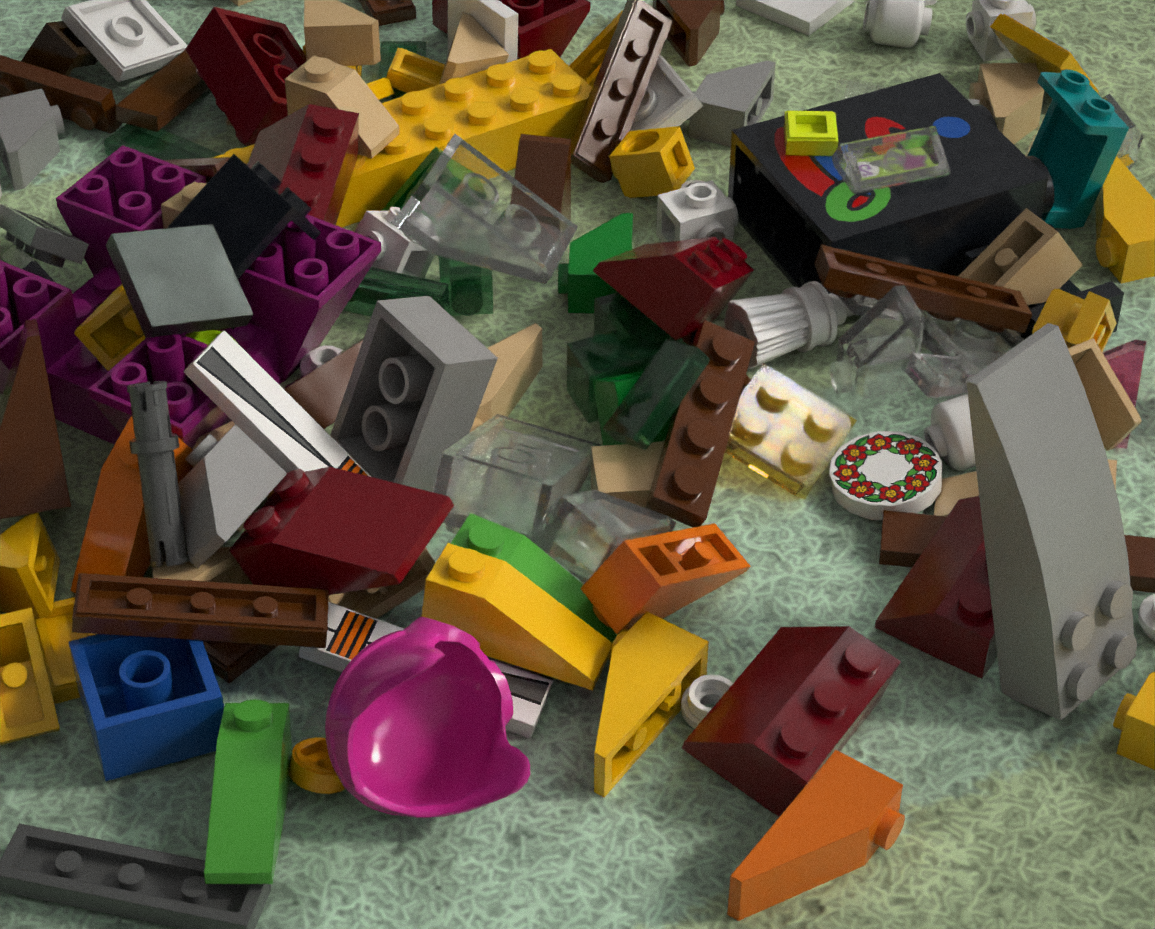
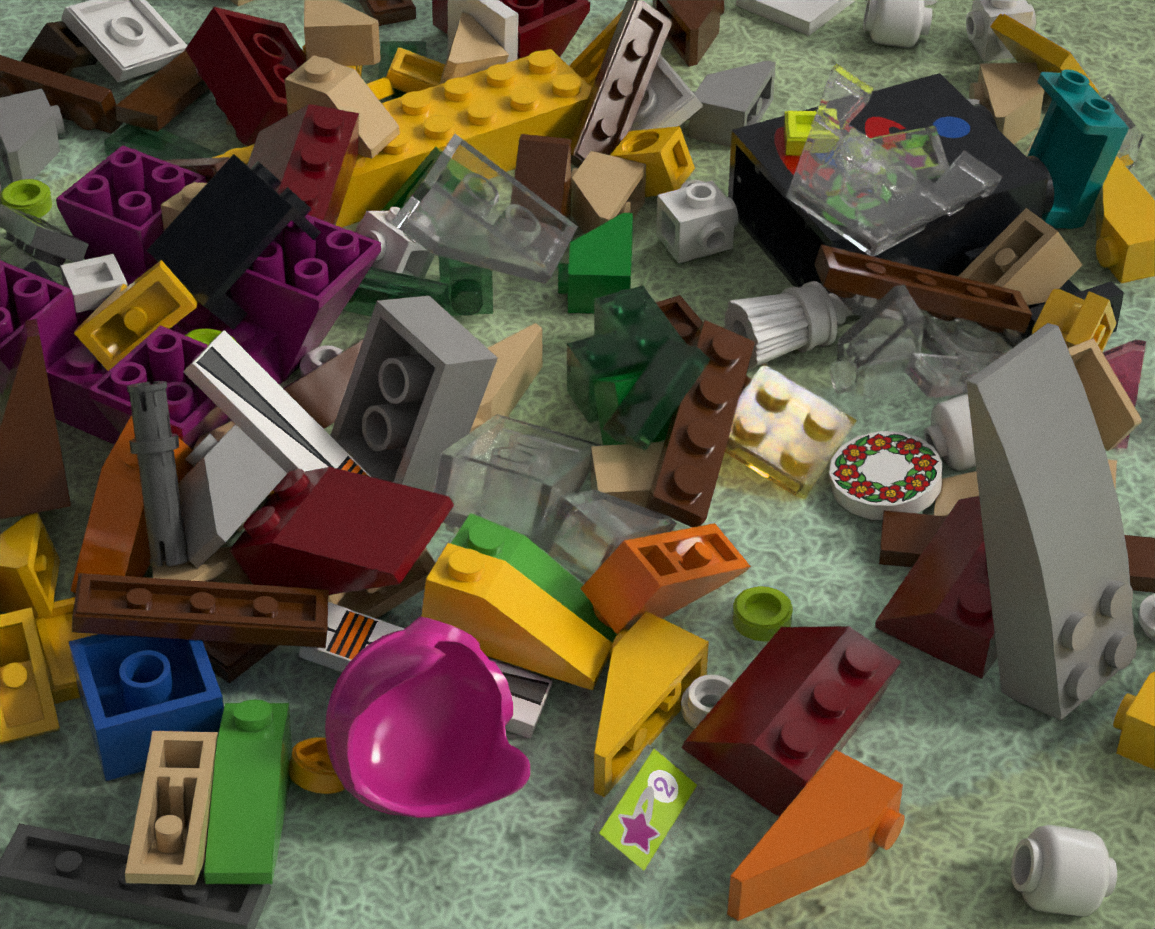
pearl dark grey tile [106,224,253,338] -> none
dark red slope [593,237,754,340] -> none
none -> lime tile [0,179,52,218]
none -> white plate [60,254,128,313]
none -> tan slope [125,731,218,885]
none -> tan slope [571,151,646,234]
none -> slope [590,744,705,885]
none -> lime tile [732,586,793,641]
none -> clear wing [786,63,1003,257]
none -> white head [1011,825,1117,917]

